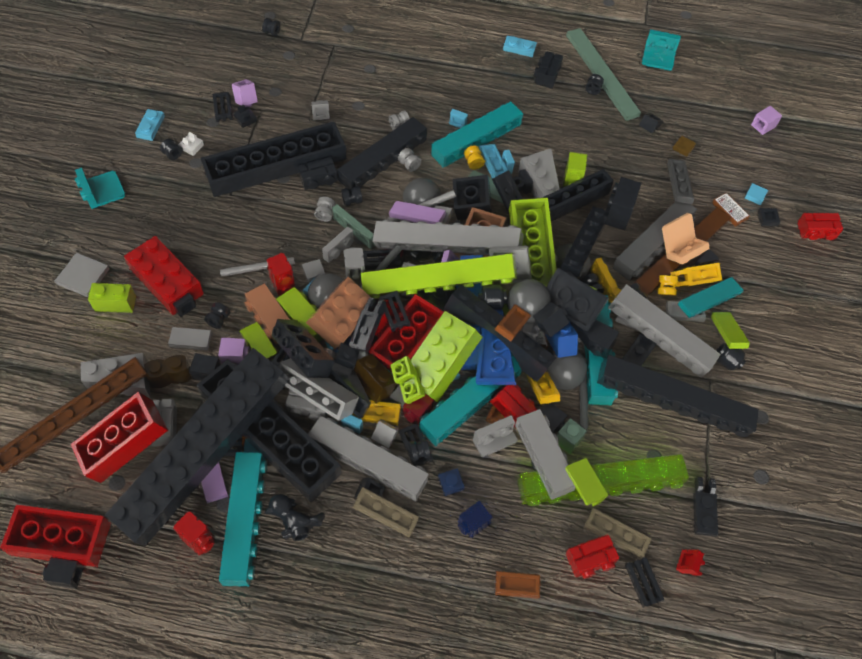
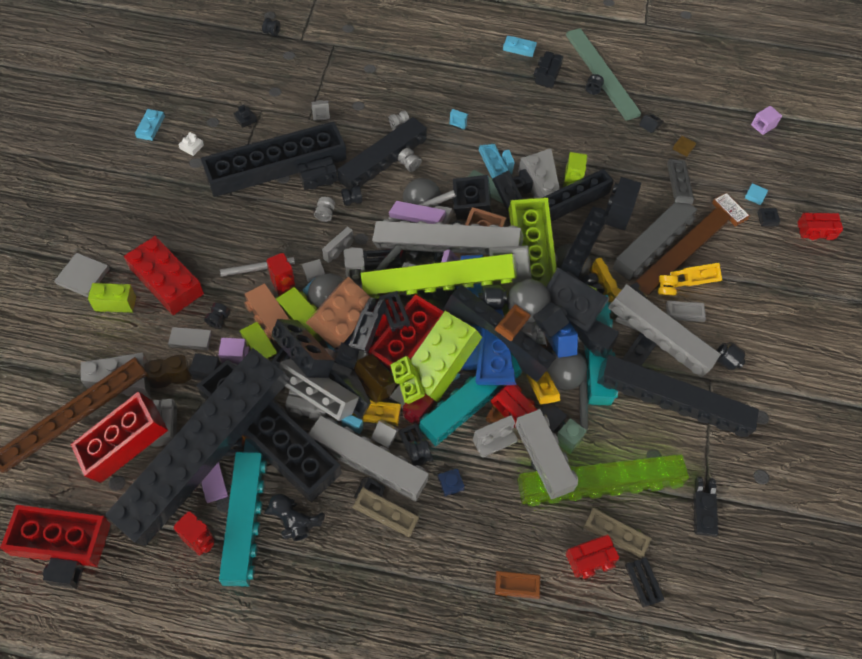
teal bracket [74,168,125,209] -> none
black wheel [160,138,183,160] -> none
black tile [173,292,196,317] -> none
black tile [213,92,233,122] -> none
lavender brick [232,79,258,107] -> none
sand green tile [332,204,375,249] -> none
teal brick [431,101,523,168] -> none
clear blue brick [458,501,493,539] -> none
yellow wheel [464,146,485,170] -> none
lime panel [565,458,609,506] -> none
teal bracket [642,29,681,71] -> none
light nougat bracket [662,213,710,264] -> none
red tile [676,549,705,576] -> none
teal tile [677,277,744,318] -> none
black slope [692,250,719,267] -> none
lime tile [711,312,750,349] -> none

